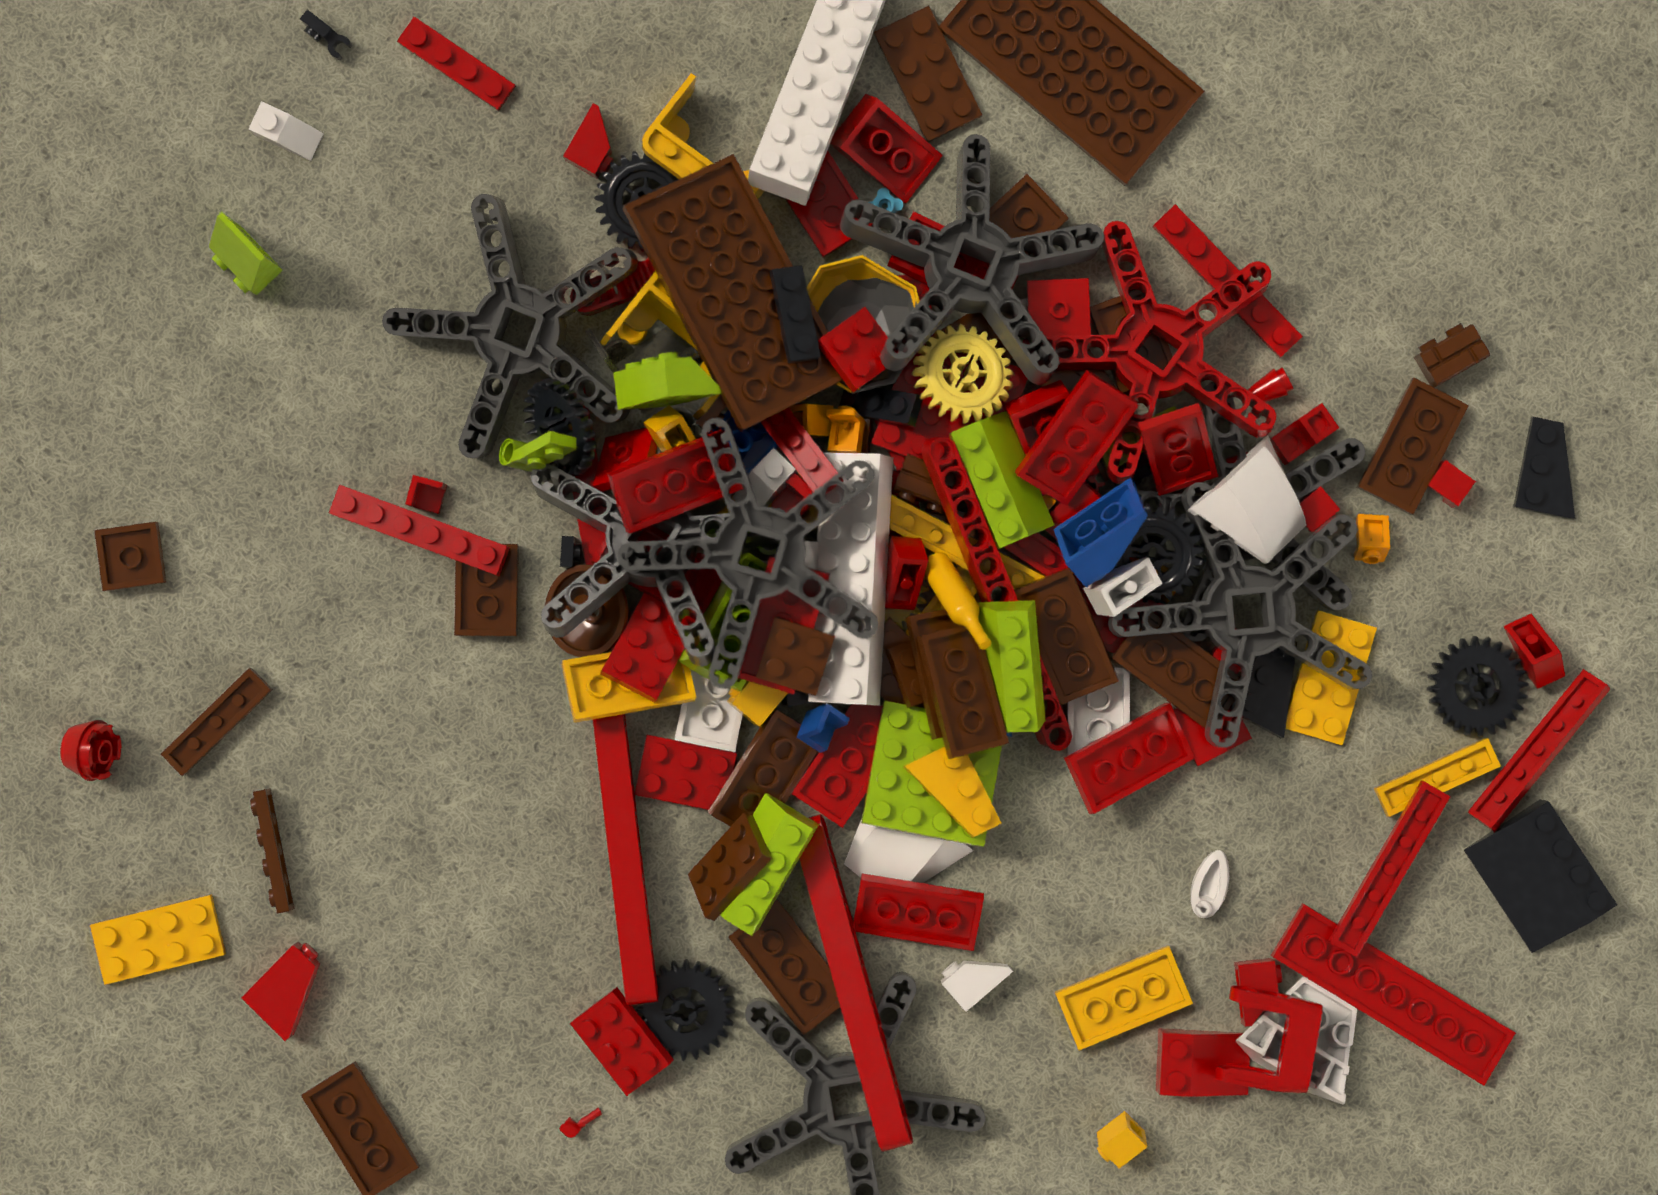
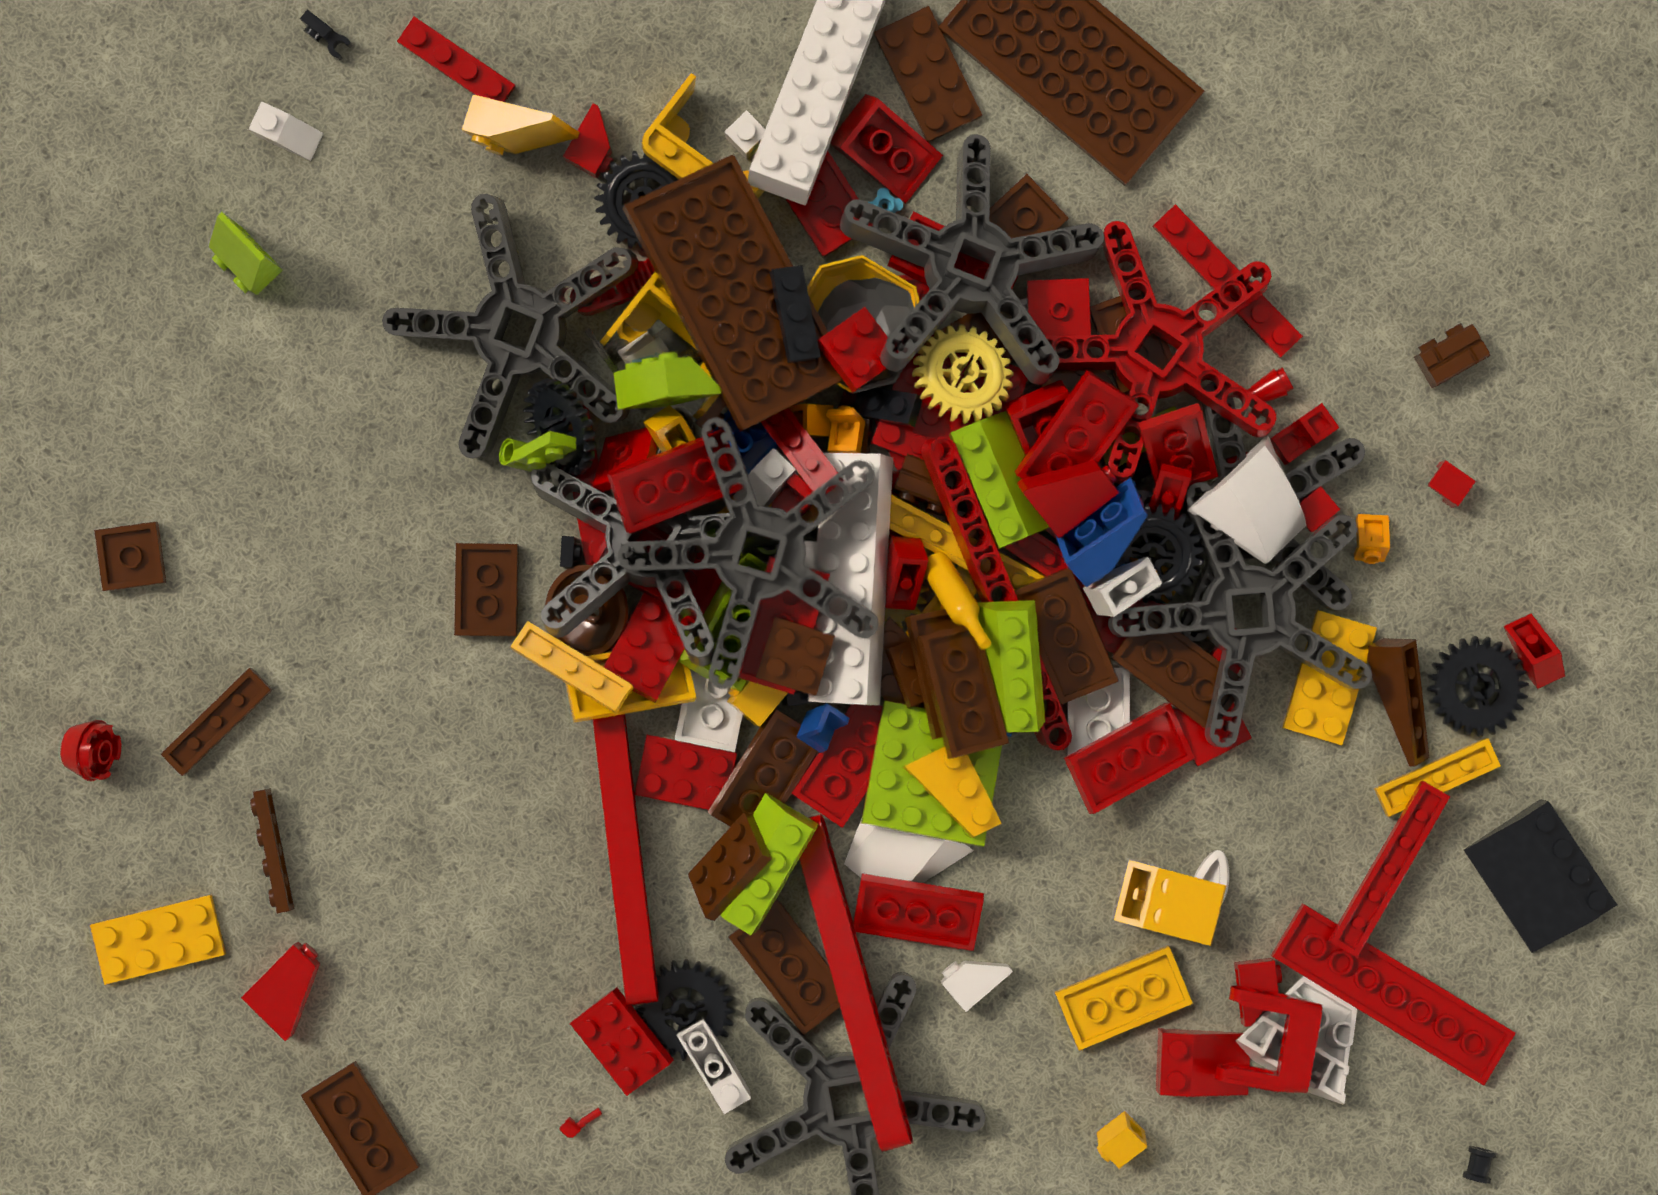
red plate [329,484,510,576] -> none
red panel [405,475,447,514] -> none
black wing [1228,641,1297,739] -> none
reddish brown plate [1356,378,1469,515] -> none
red plate [1468,669,1610,833] -> none
black wing [1513,417,1575,519] -> none
none -> yellow slope [462,95,579,156]
none -> yellow plate [510,621,633,714]
none -> white brick [617,331,669,364]
none -> white slope [677,1018,751,1114]
none -> white brick [724,110,765,160]
none -> red slope [1017,460,1119,538]
none -> yellow slope [1114,860,1226,946]
none -> red plate [1149,463,1192,519]
none -> reddish brown slope [1367,638,1430,767]
none -> black bush [1462,1146,1497,1184]

